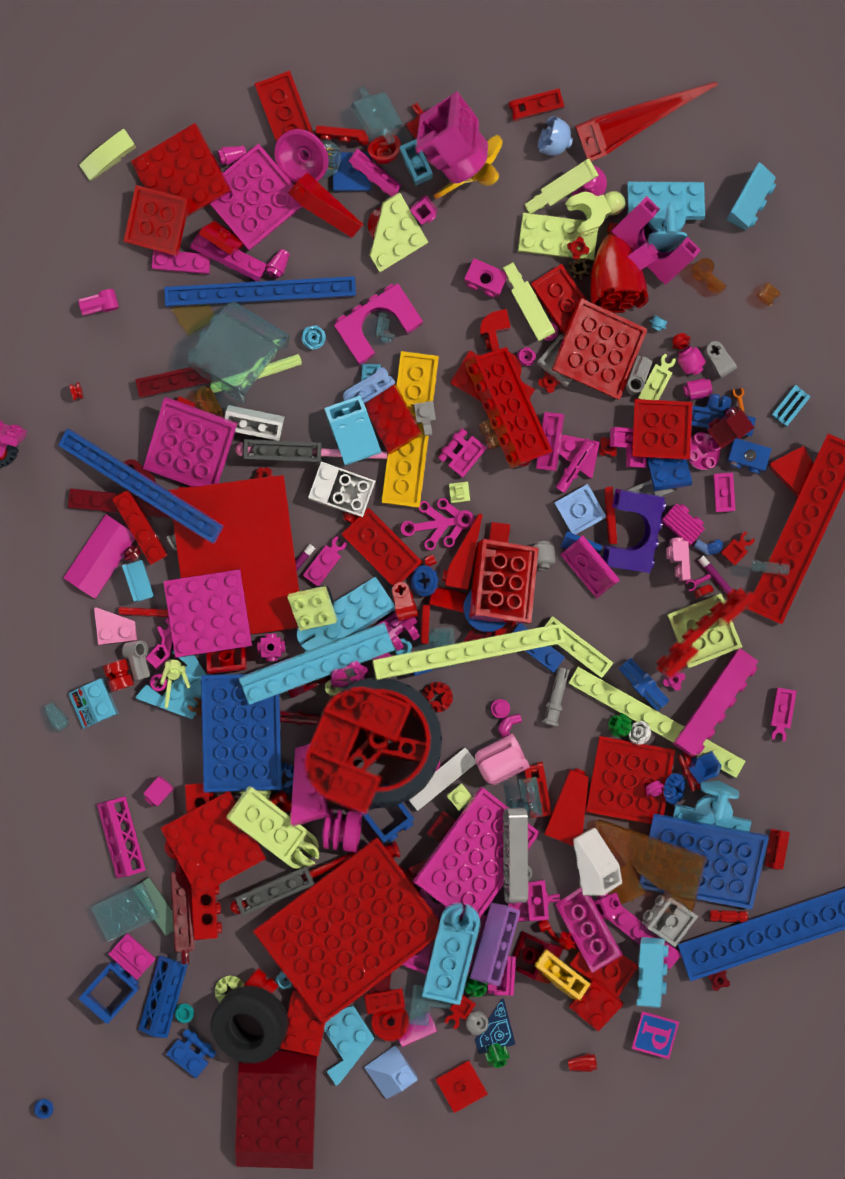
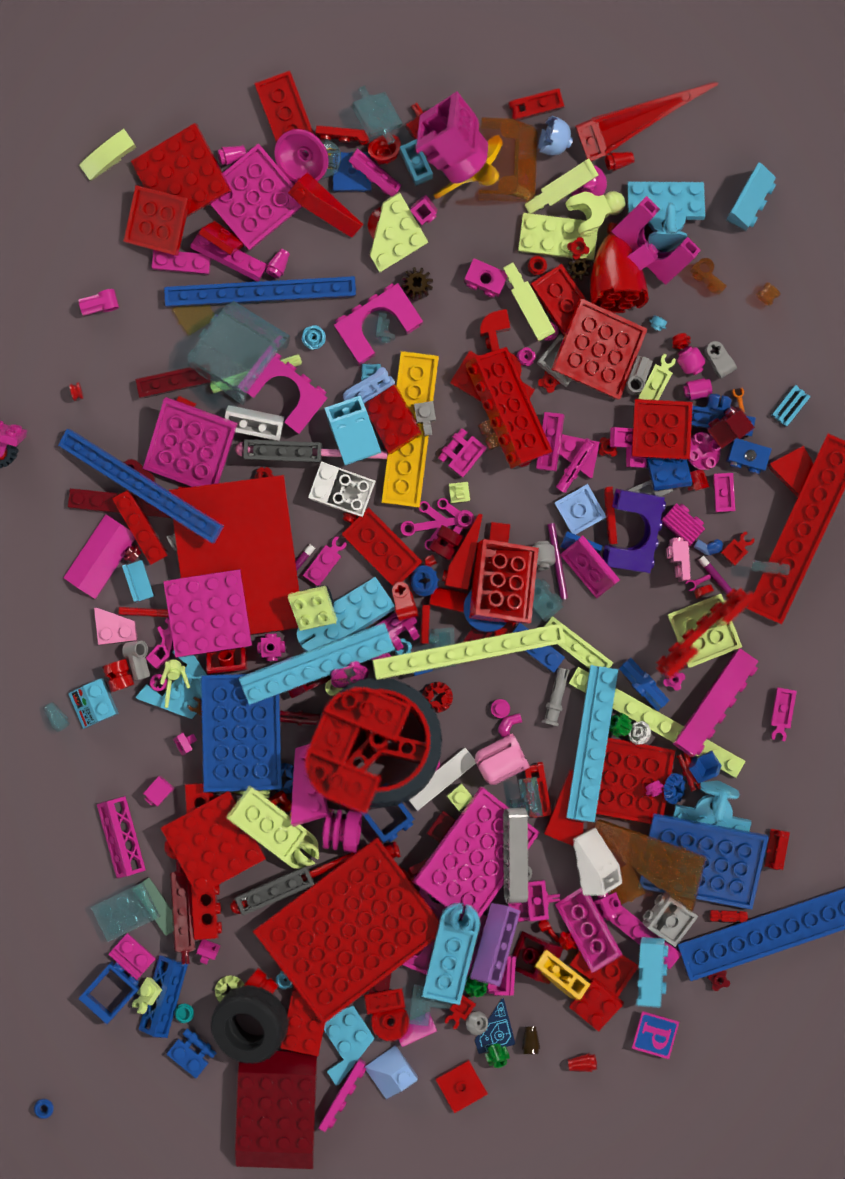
clear orange plate [194,387,223,417] -> none
none -> yellowish green plate [132,977,162,1014]
none -> dark pink tile [173,733,197,756]
none -> dark pink tile [197,939,221,965]
none -> dark pink arch [239,350,327,434]
none -> dark pink plate [319,1058,366,1132]
none -> dark brown gear [401,267,433,300]
none -> dark red wheel [429,525,463,561]
none -> clear orange windscreen [478,117,538,202]
none -> dark brown cone [521,1027,541,1054]
none -> red plate [528,256,547,275]
none -> clear light blue brick [533,578,563,622]
none -> magenta bar [547,523,568,600]
none -> medium azure plate [566,665,618,822]
none -> red cone [605,152,634,171]
none -> red tile [688,470,709,491]

